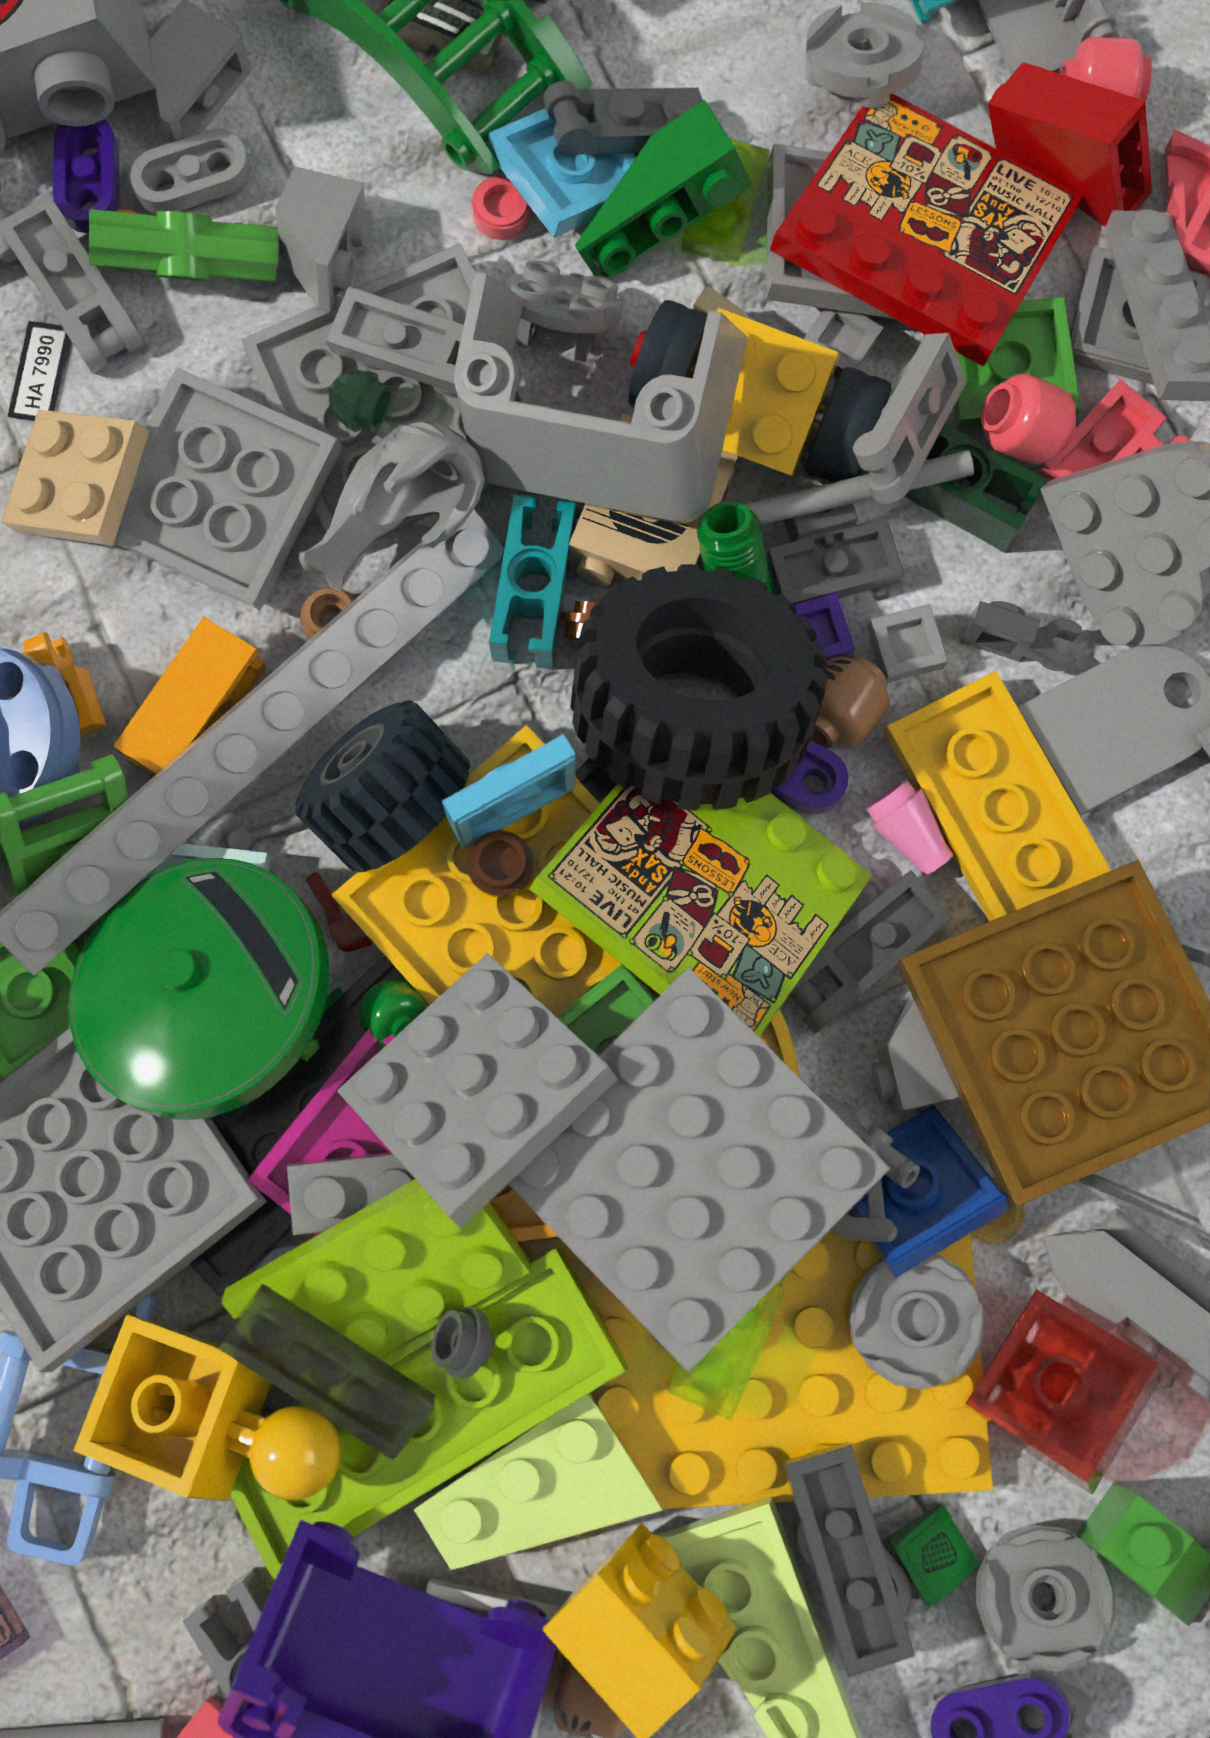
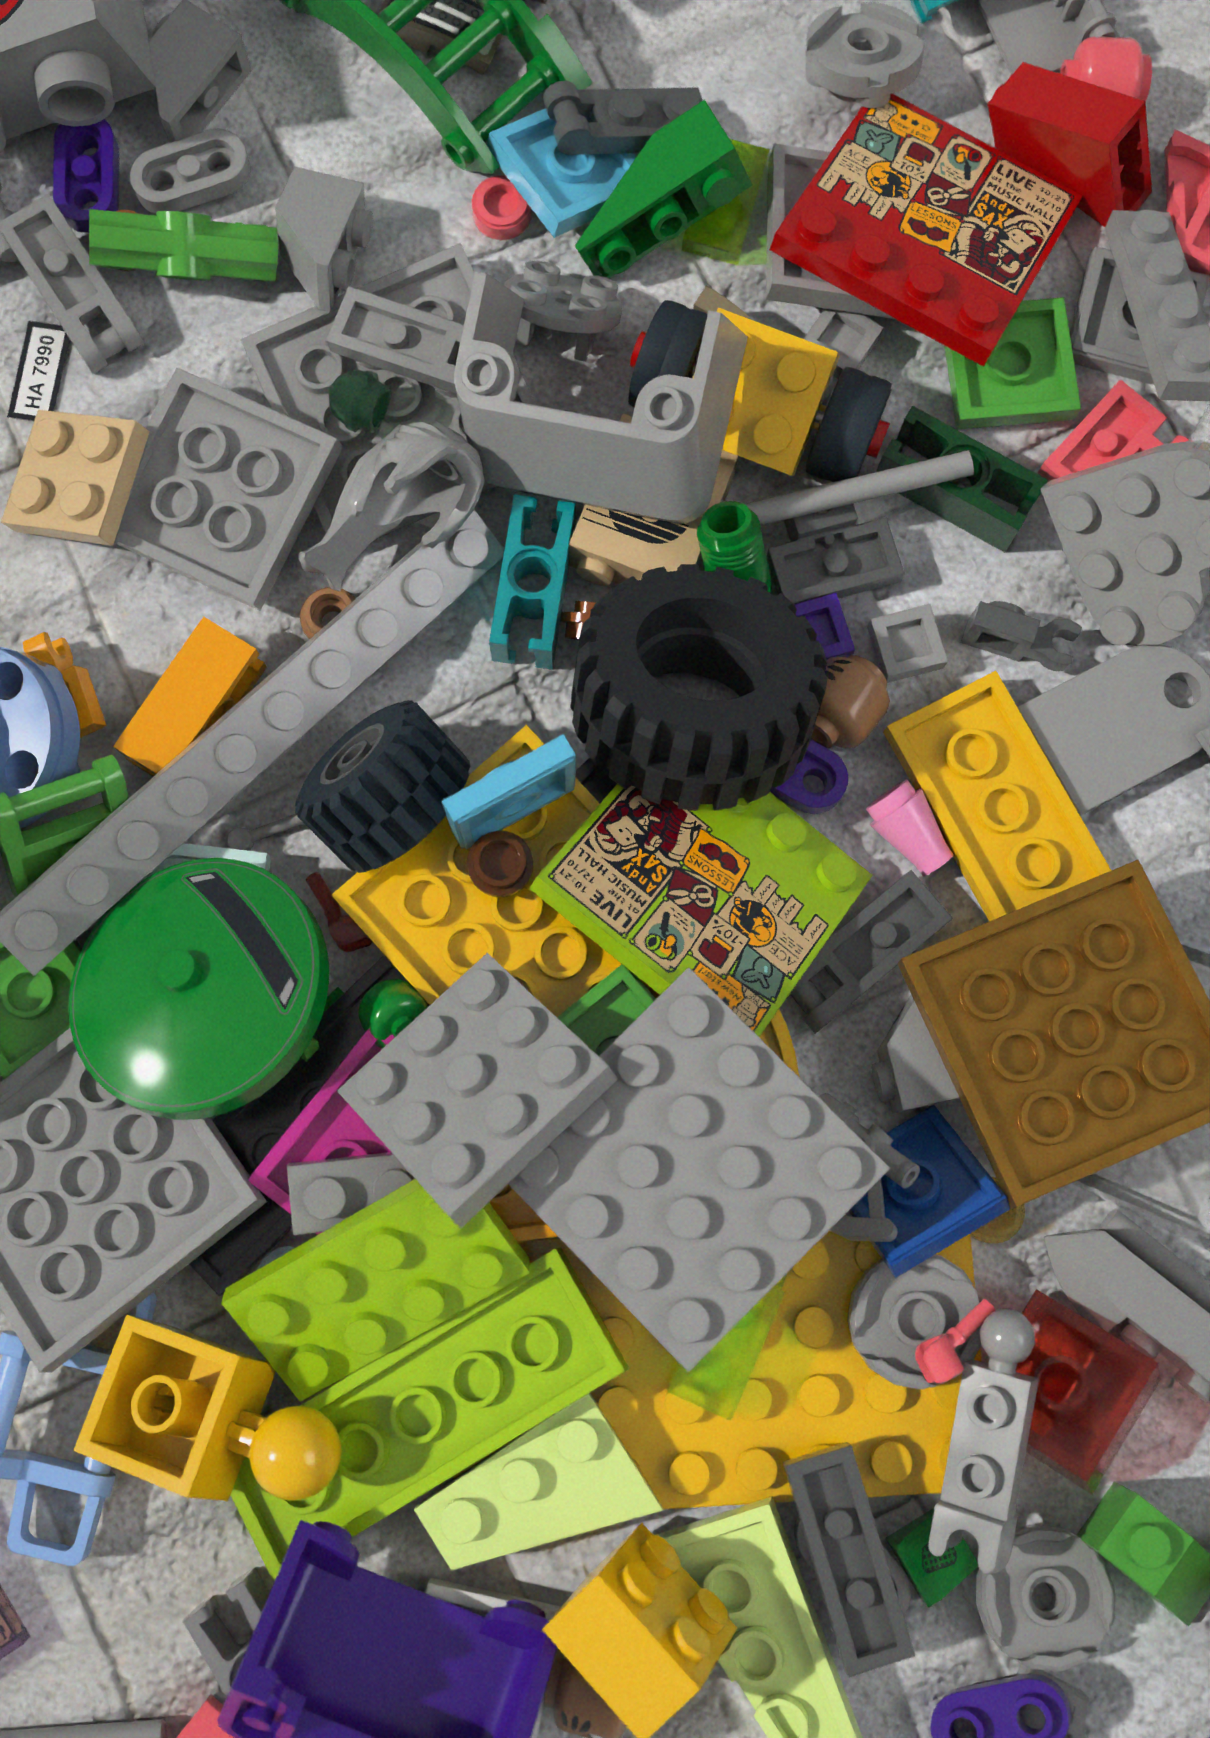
clear smoke plate [218,1283,436,1460] -> none
dark grey plate [432,1307,494,1379] -> none
light grey plate [853,333,966,505] -> none
coral head [981,374,1076,465] -> none
none -> coral hand [915,1299,996,1383]
none -> light grey plate [929,1309,1039,1574]

